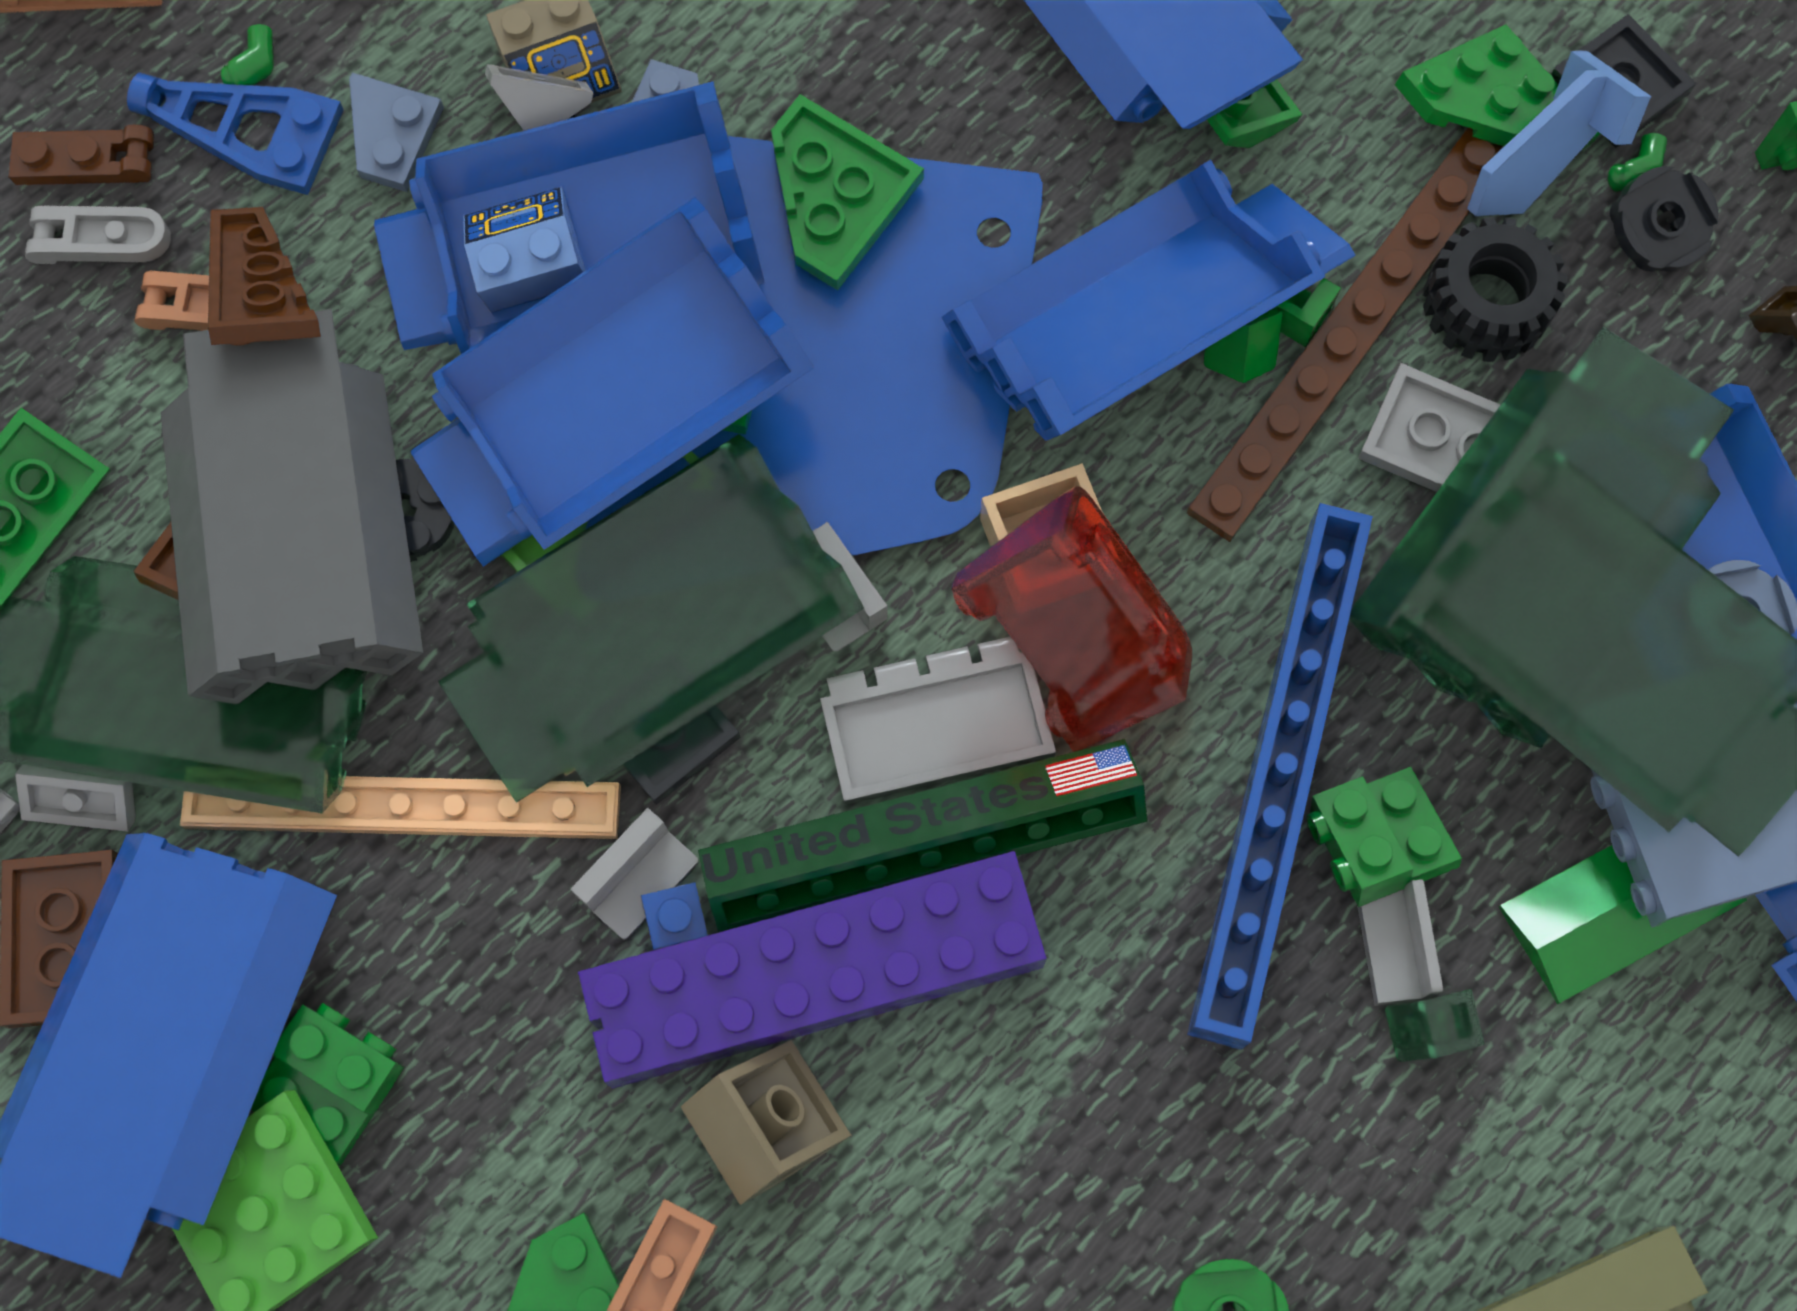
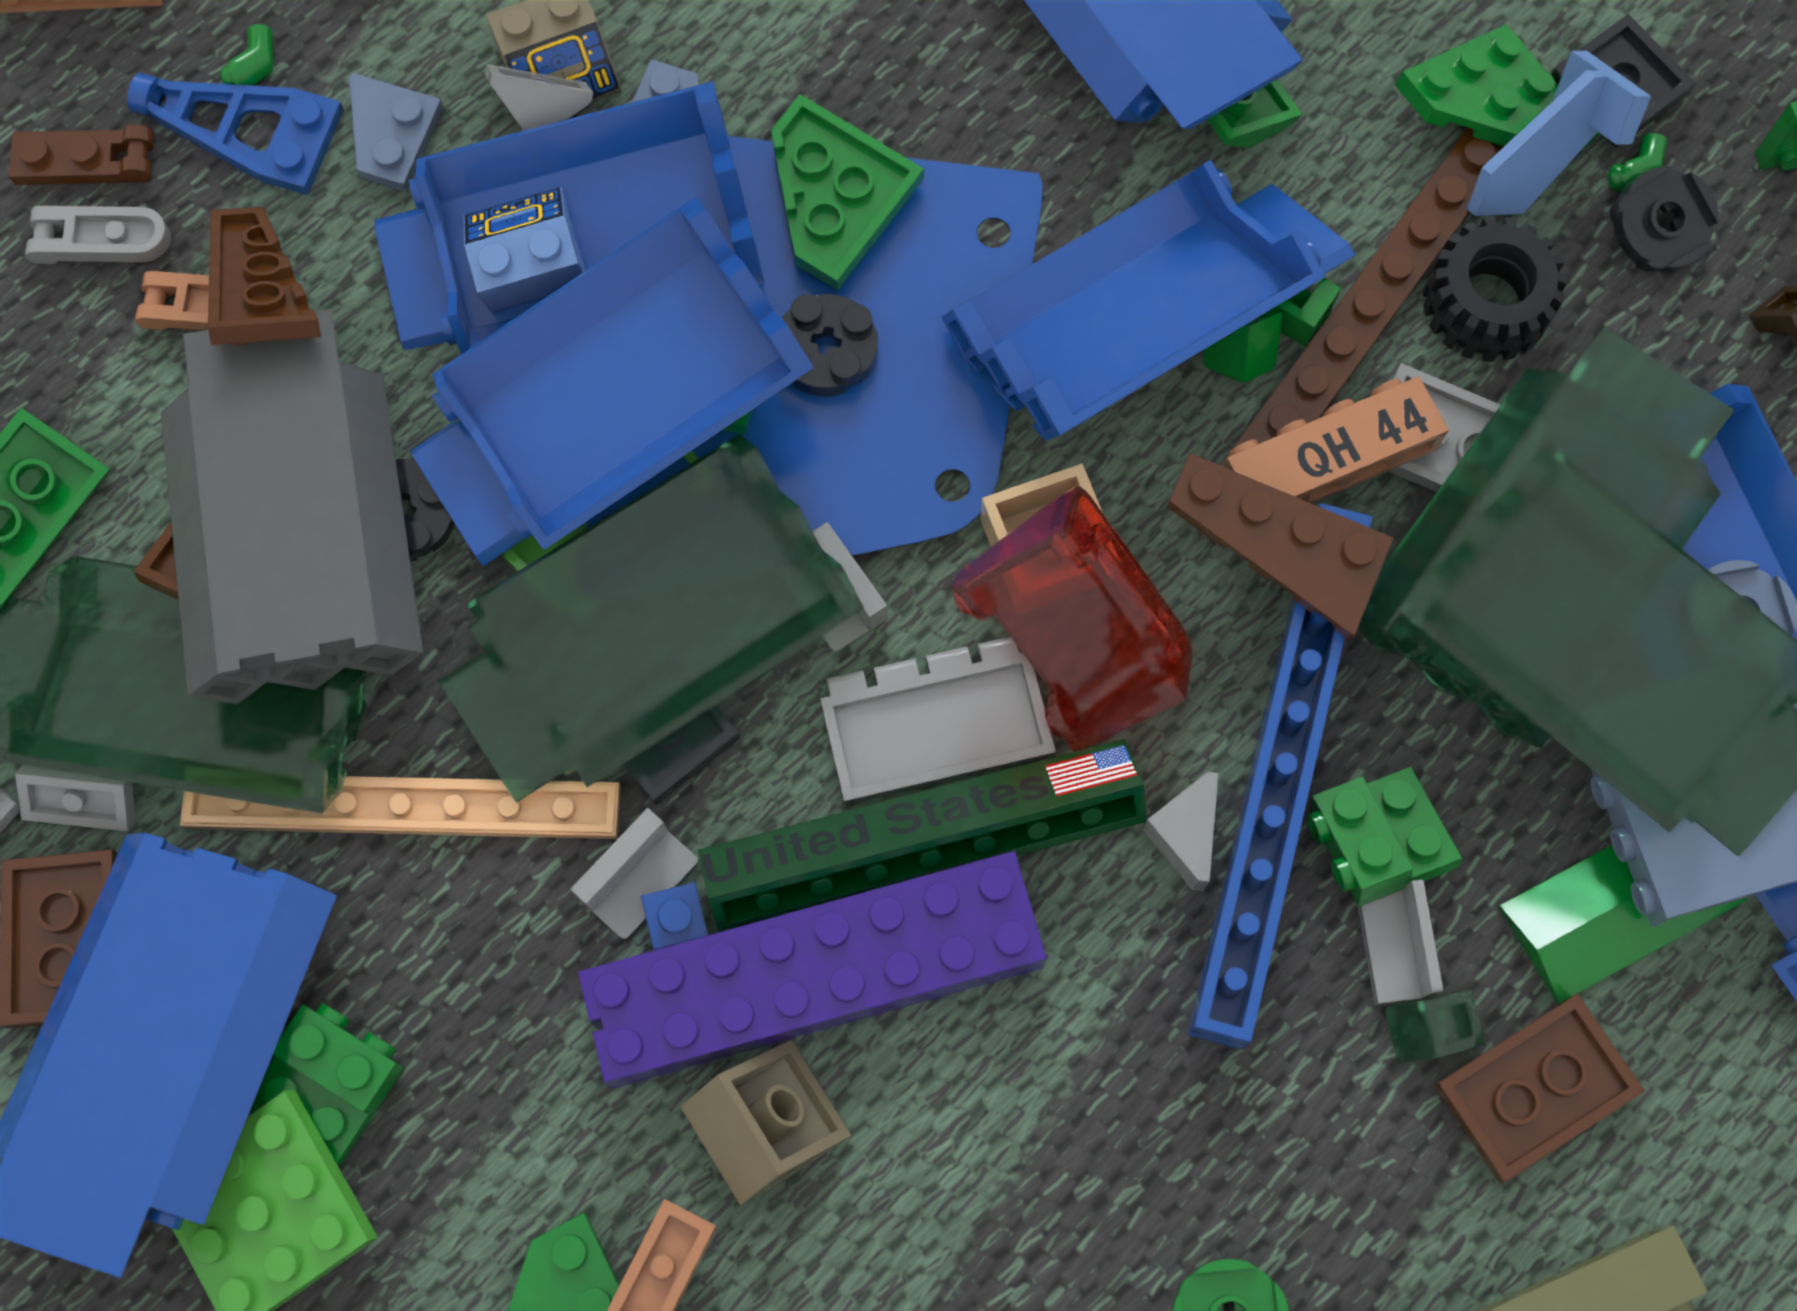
none -> black plate [782,294,878,397]
none -> light grey slope [1143,772,1218,891]
none -> reddish brown wing [1167,453,1393,641]
none -> nougat brick [1224,376,1449,504]
none -> reddish brown plate [1434,994,1645,1184]

